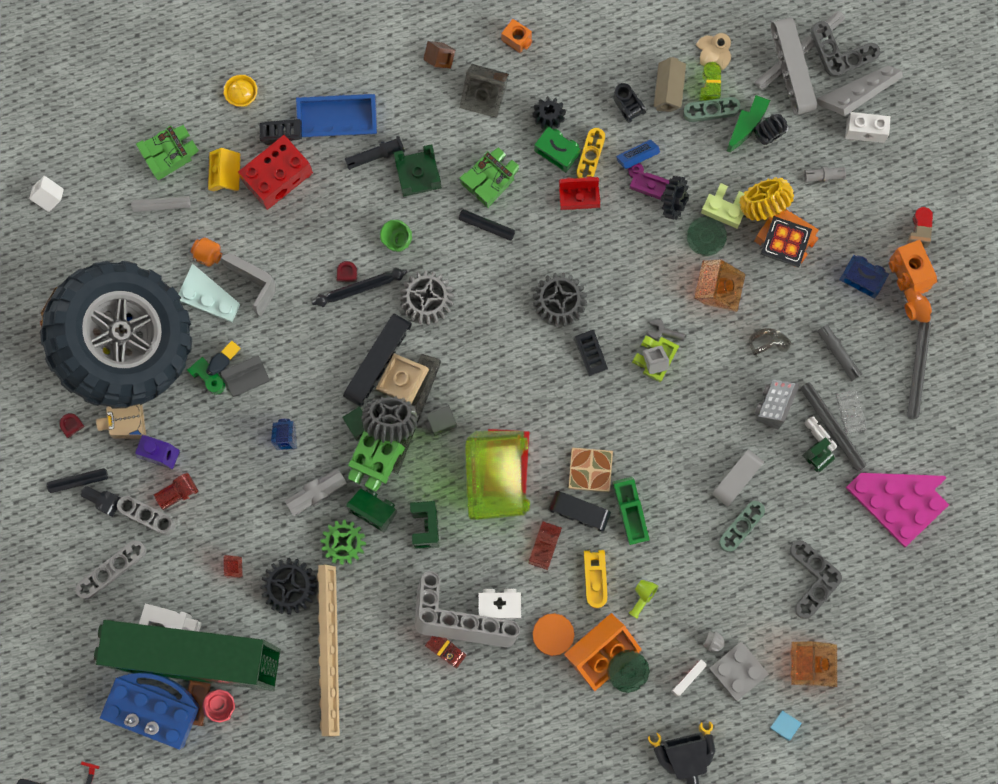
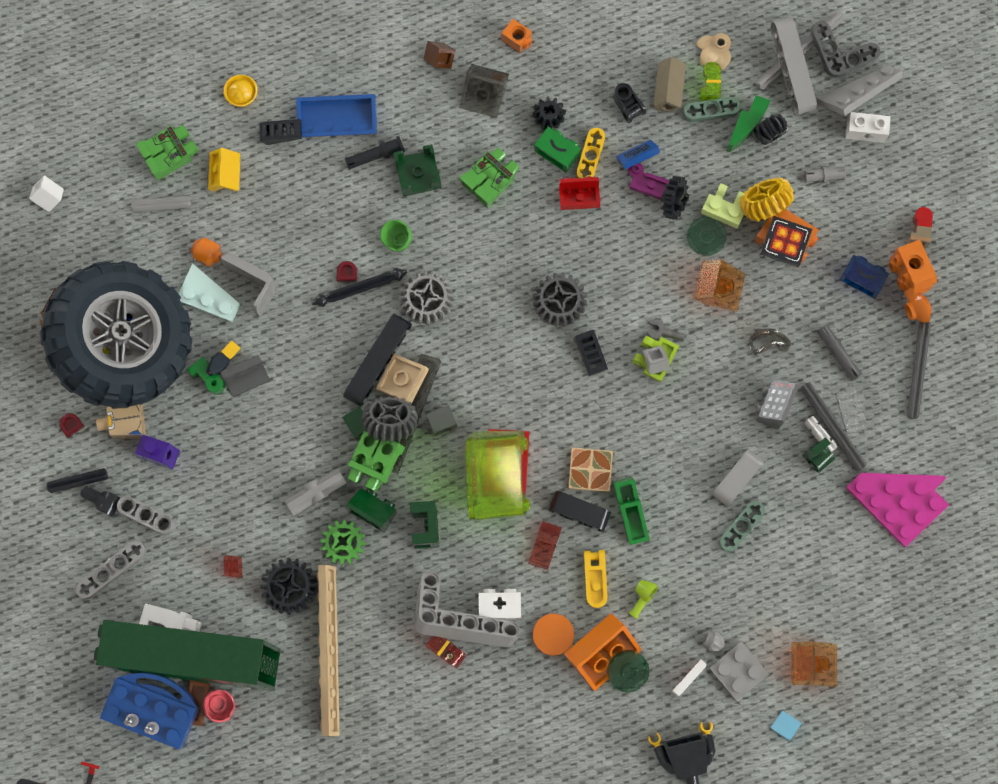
clear red piece [154,473,199,510] -> none
red piece [238,135,313,210] -> none
clear blue slope [271,419,297,450] -> none
black axle [459,209,515,241] -> none
dark grey beam [790,540,842,619] -> none

